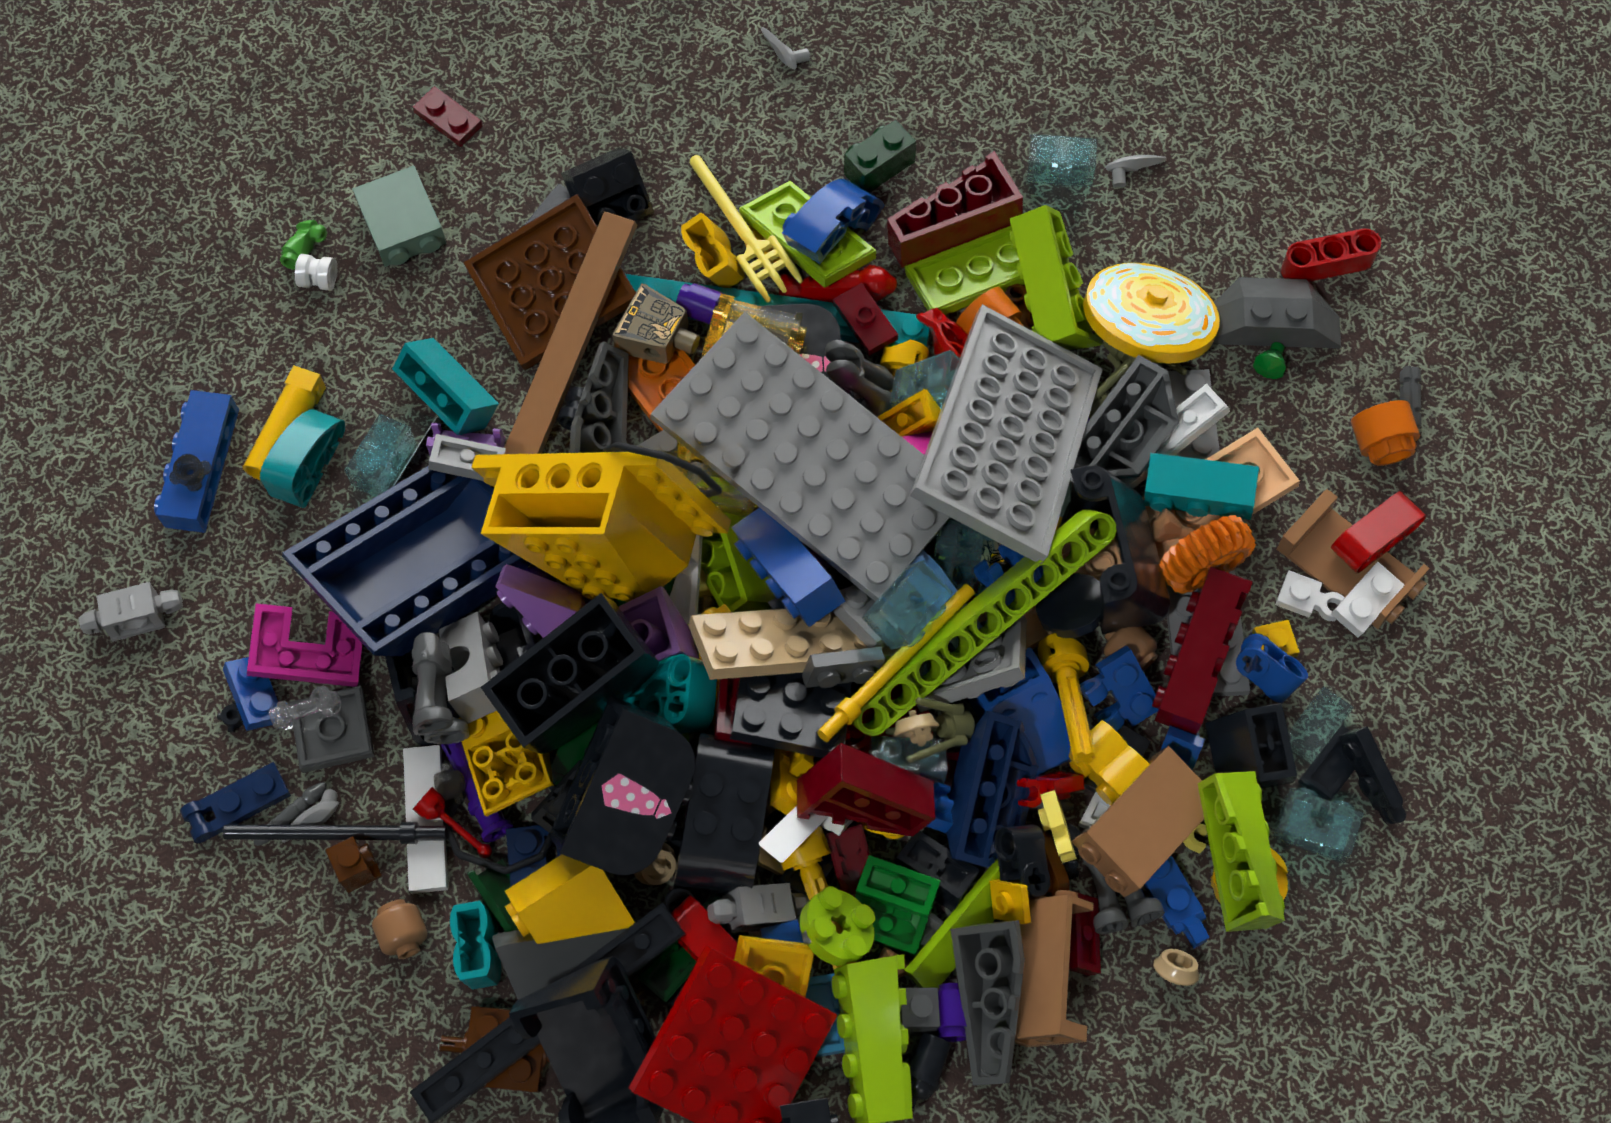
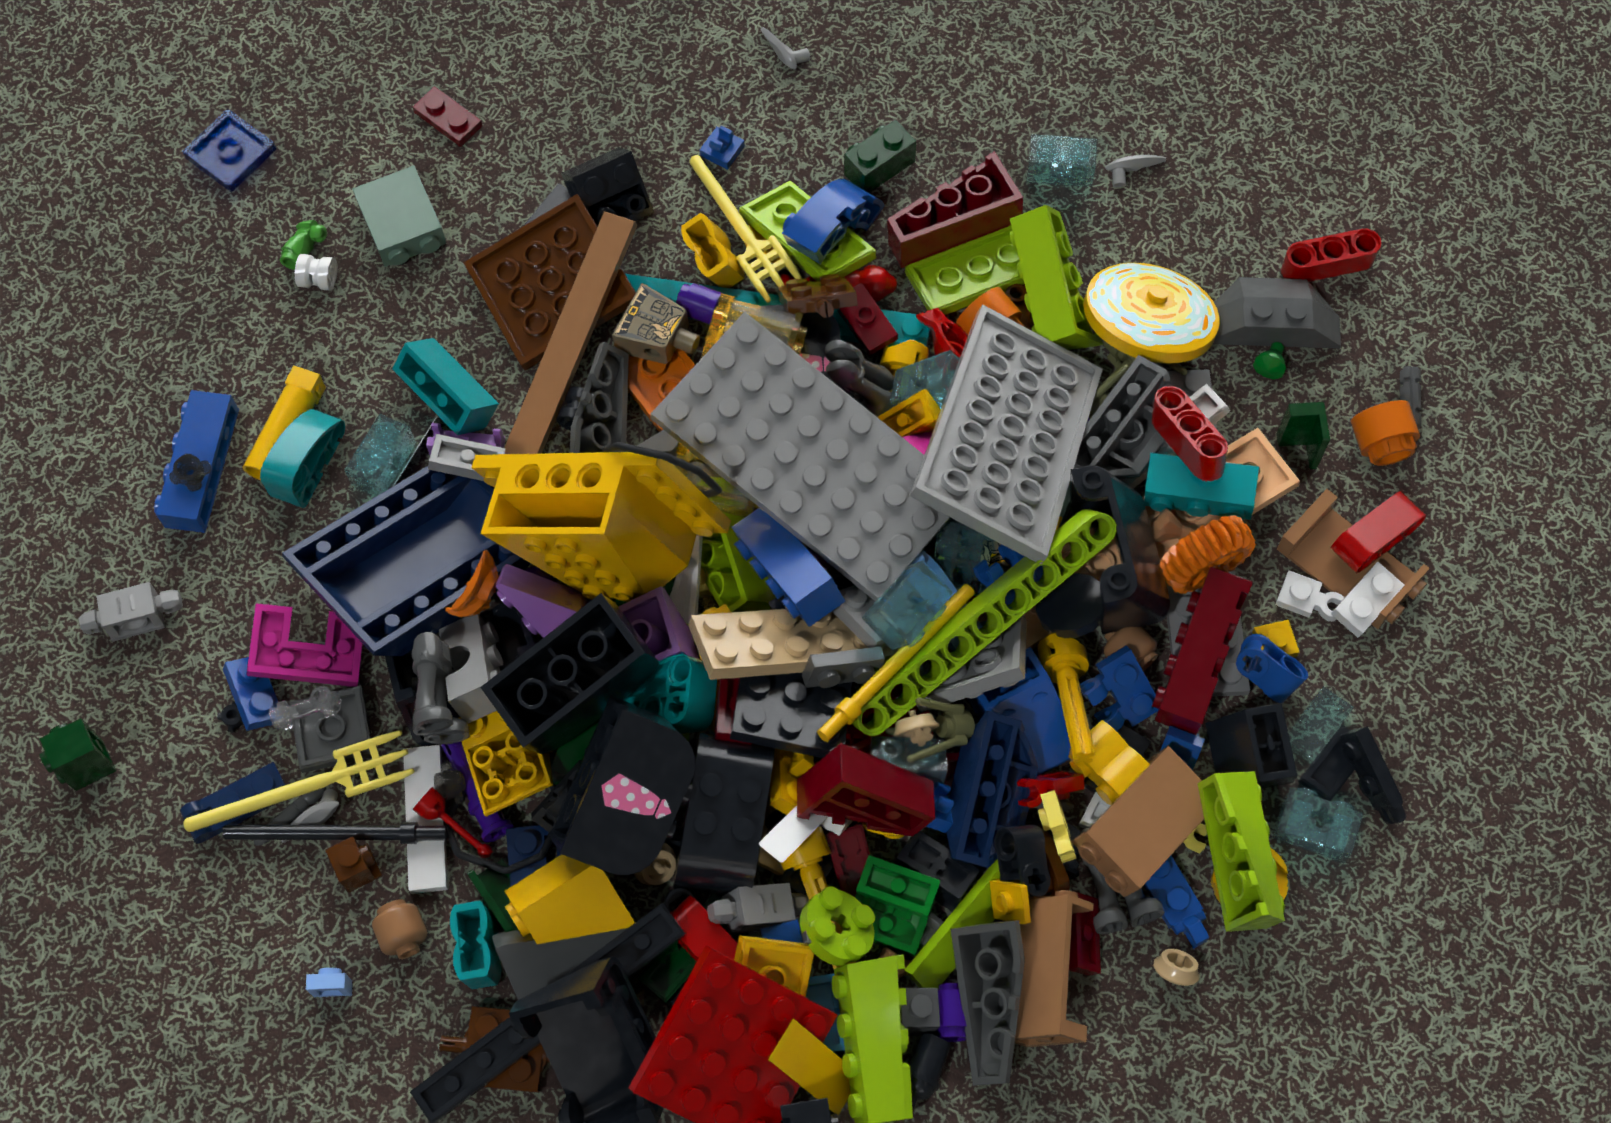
none -> dark green brick [39,718,116,791]
none -> clear blue plate [182,108,277,193]
none -> light yellow piece [183,730,415,832]
none -> light blue plate [306,968,352,997]
none -> orange hat [445,550,499,617]
none -> blue tile [700,126,745,170]
none -> yellow sticker [768,1019,851,1116]
none -> reddish brown plate [778,274,858,318]
none -> red beam [1152,386,1228,481]
none -> dark green panel [1276,402,1330,469]

